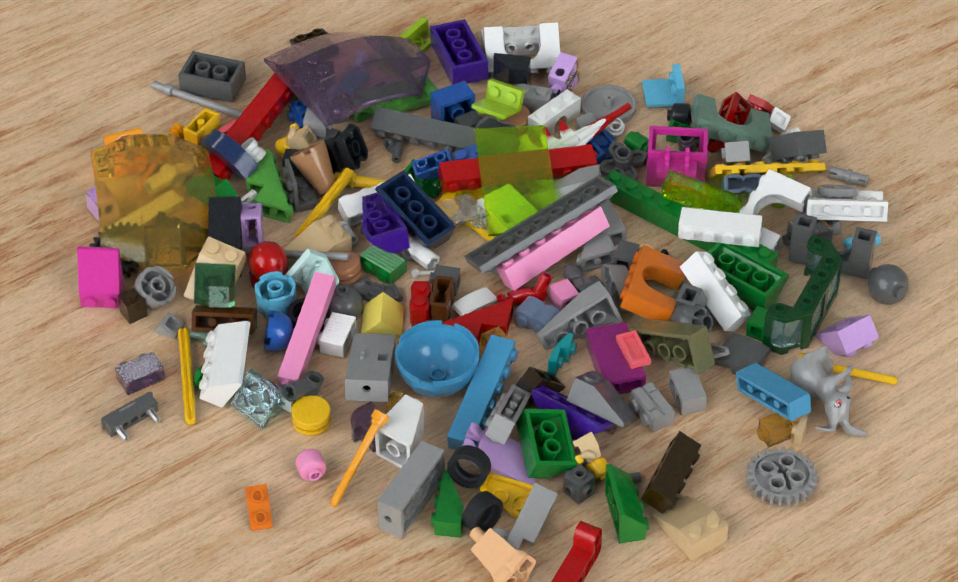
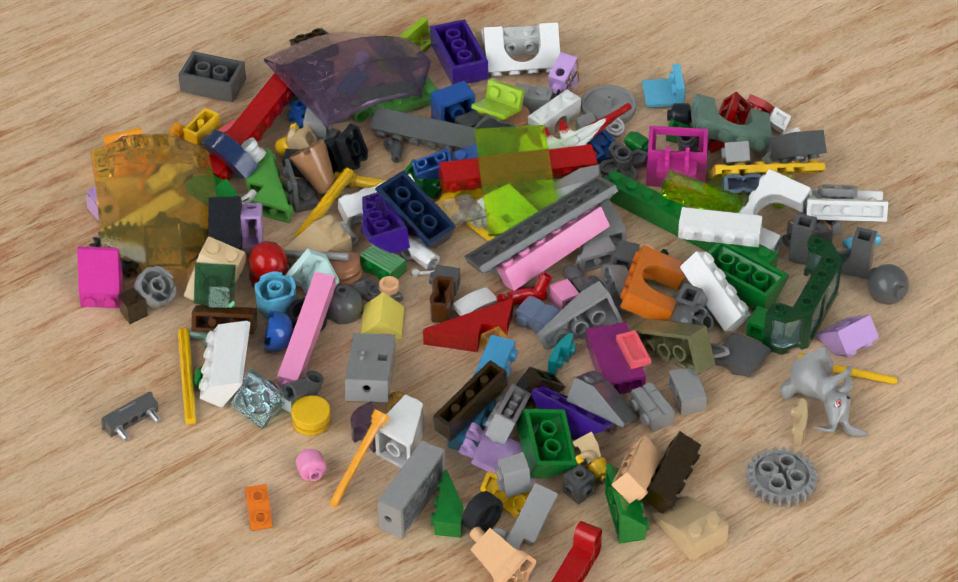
clear purple brick [115,351,165,395] -> none
light grey bar [152,81,243,118] -> none
light grey slope [154,312,185,339] -> none
white brick [317,312,357,358] -> none
dark azure rock [395,320,480,398] -> none
red brick [409,281,431,327] -> none
black tyre [447,445,491,489] -> none
black slope [493,53,531,86] -> none
dark azure brick [736,363,811,421] -> none
clear yellow brick [757,412,793,448] -> none
light grey pin [828,166,869,187] -> none
none -> light nougat tile [379,276,399,296]
none -> dark brown brick [433,360,508,441]
none -> light grey brick [495,452,531,498]
none -> light nougat brick [612,435,662,504]

